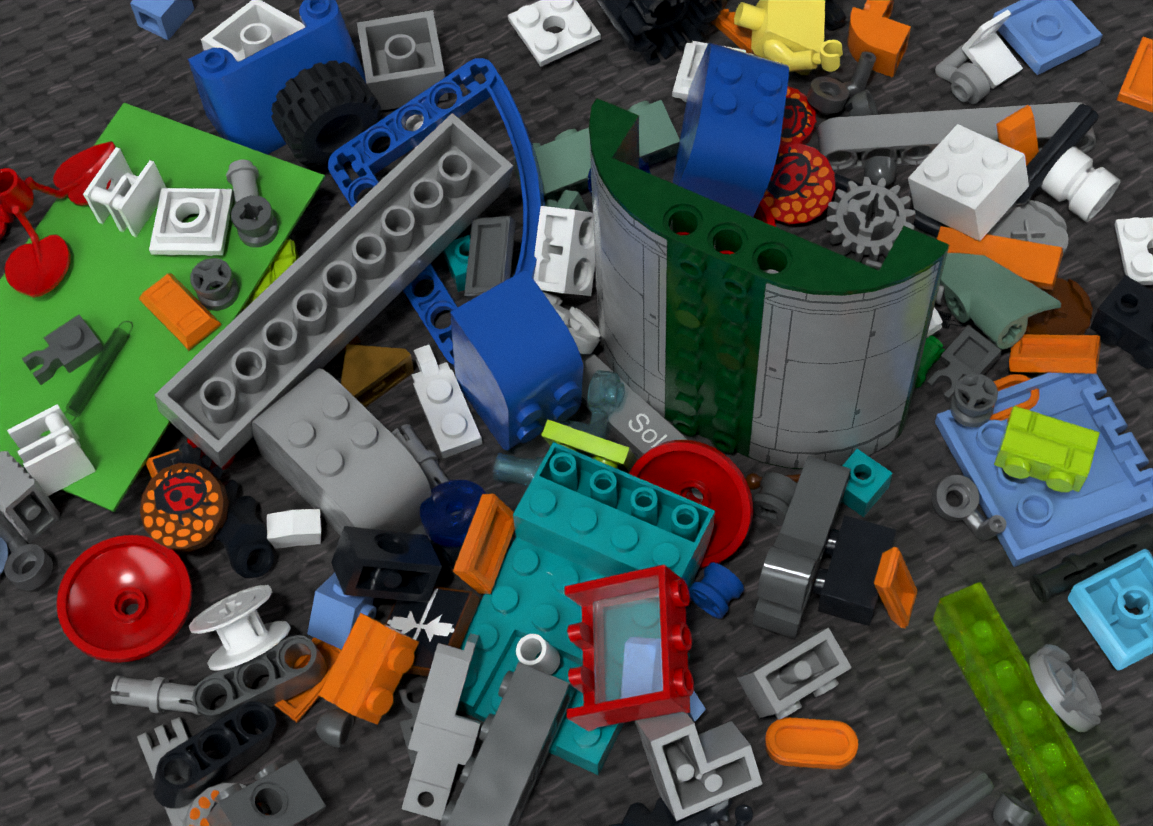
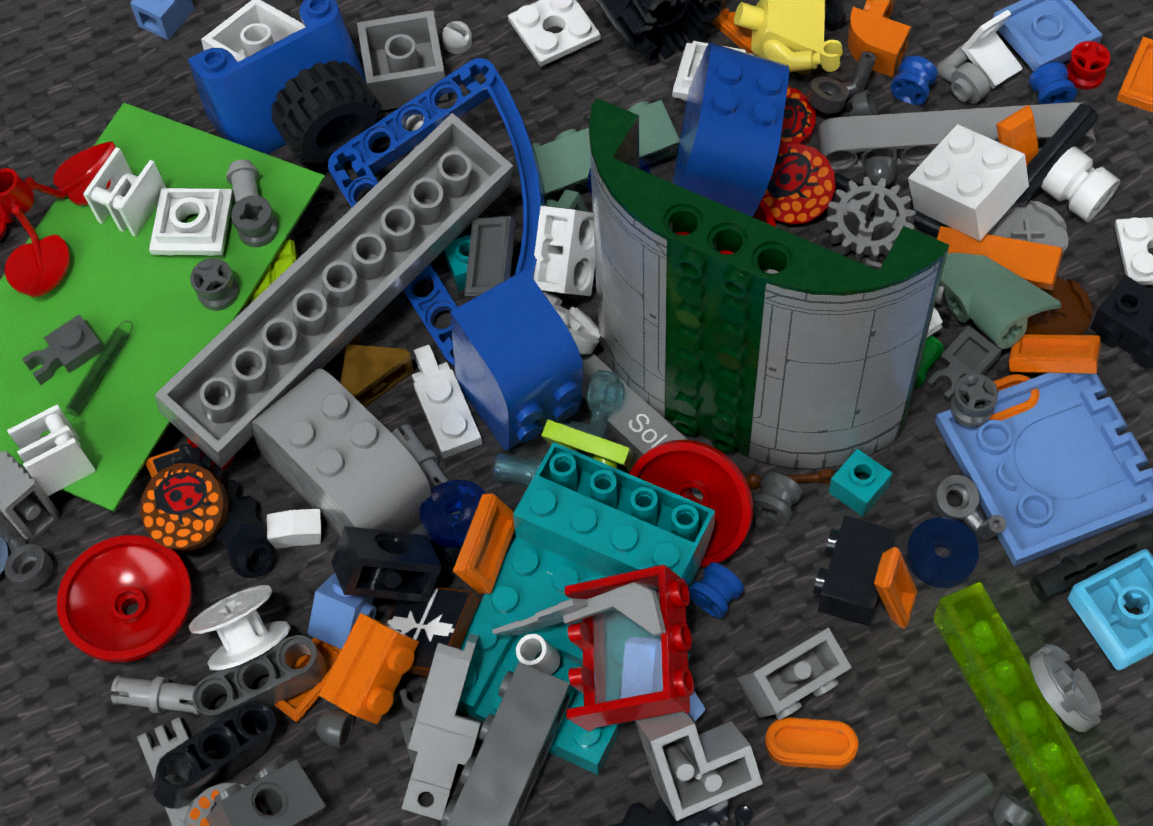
orange tile [139,273,221,351] -> none
dark grey beam [753,456,851,639] -> none
lime brick [994,406,1100,492] -> none
none -> white hinge [441,21,472,54]
none -> light grey piece [492,582,666,636]
none -> blue wheel [890,56,938,105]
none -> clear blue piece [906,517,979,588]
none -> blue wheel [1029,62,1077,104]
none -> red wheel [1067,41,1111,90]

